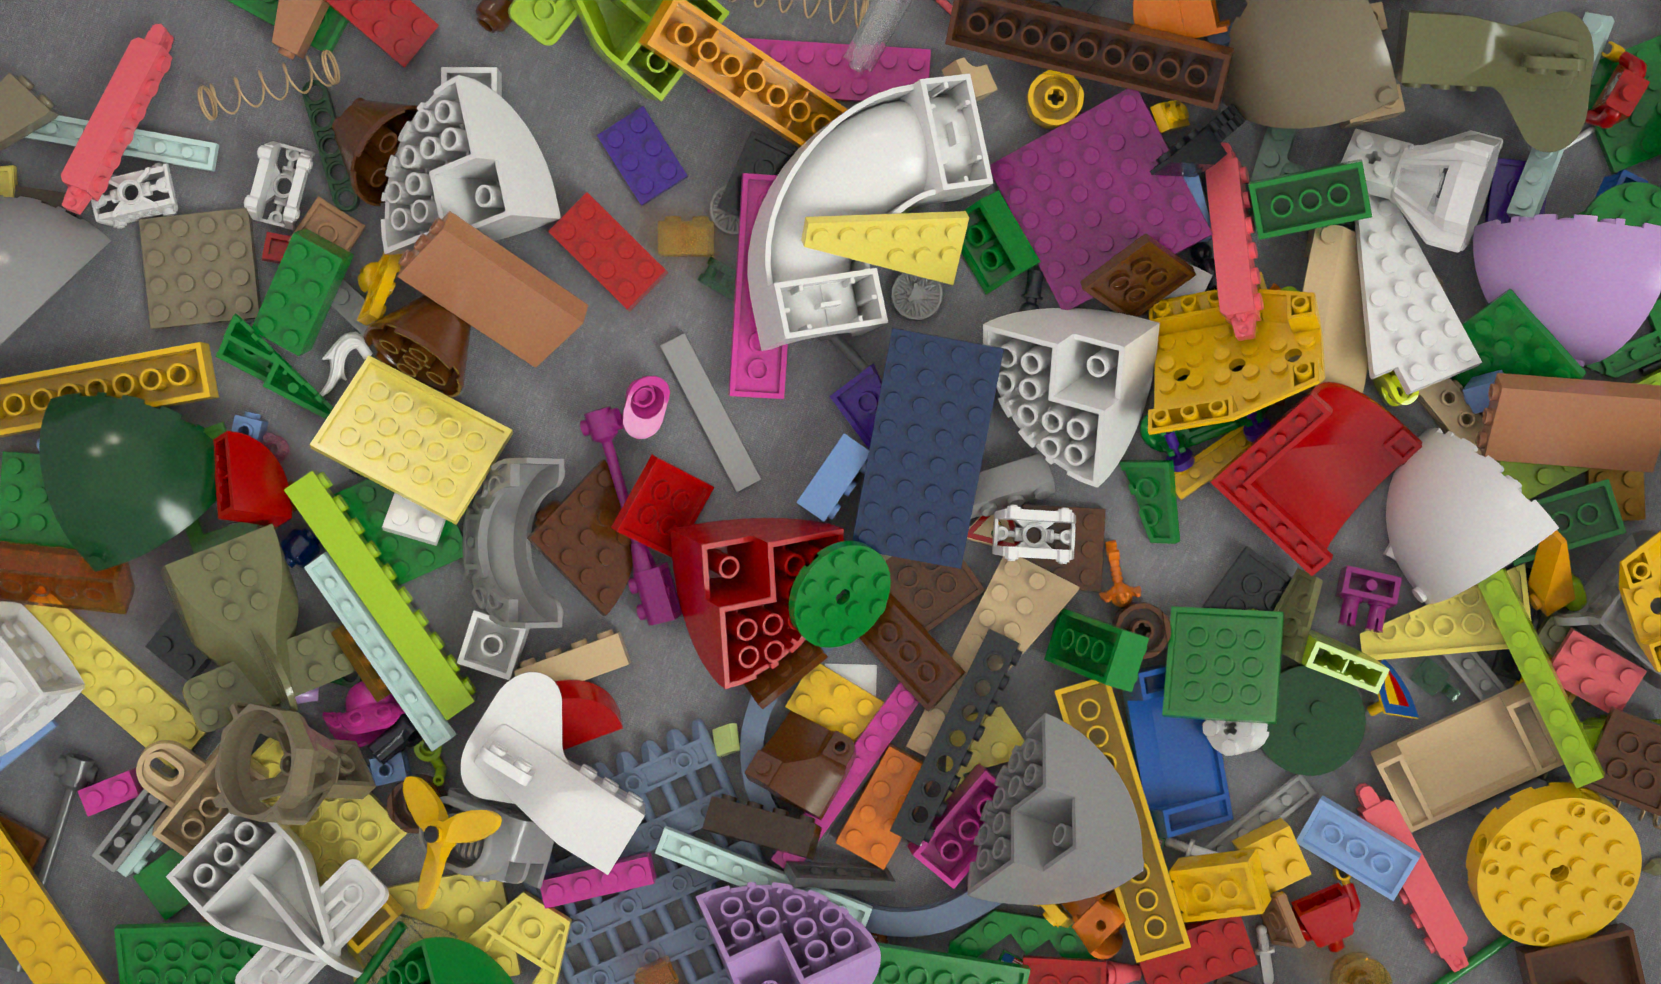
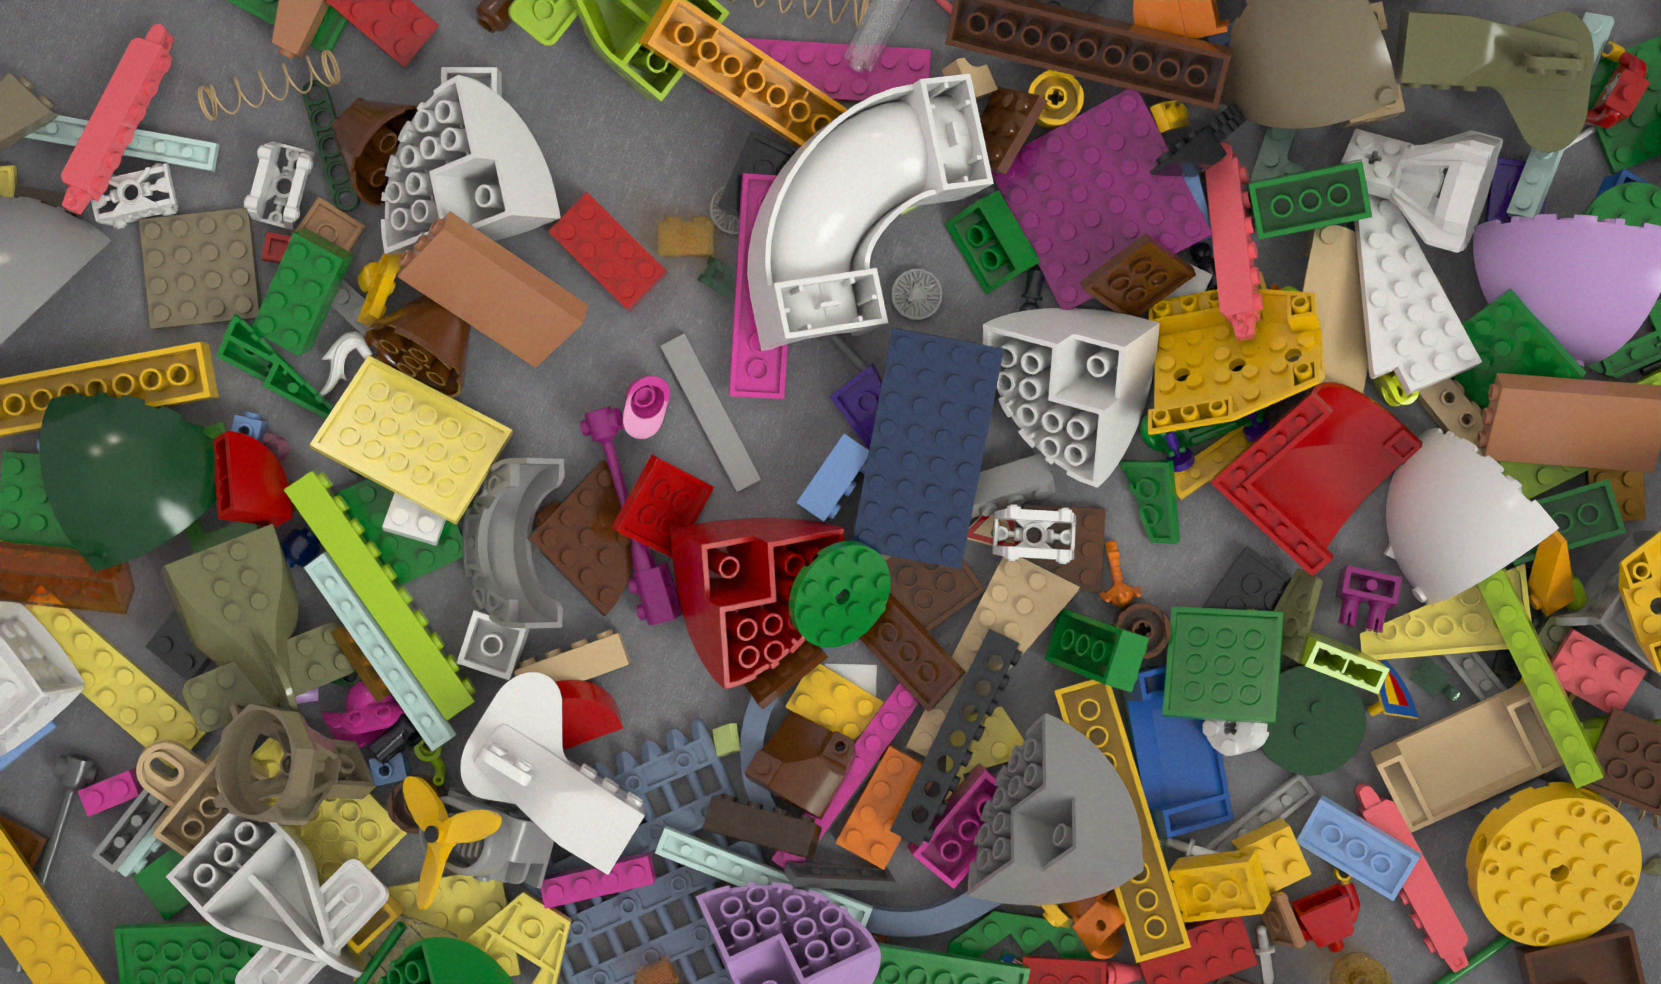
dark purple plate [597,106,688,206] -> none
light yellow wing [801,211,969,285] -> none
medium blue brick [1462,370,1503,414] -> none
none -> reddish brown plate [979,86,1048,175]

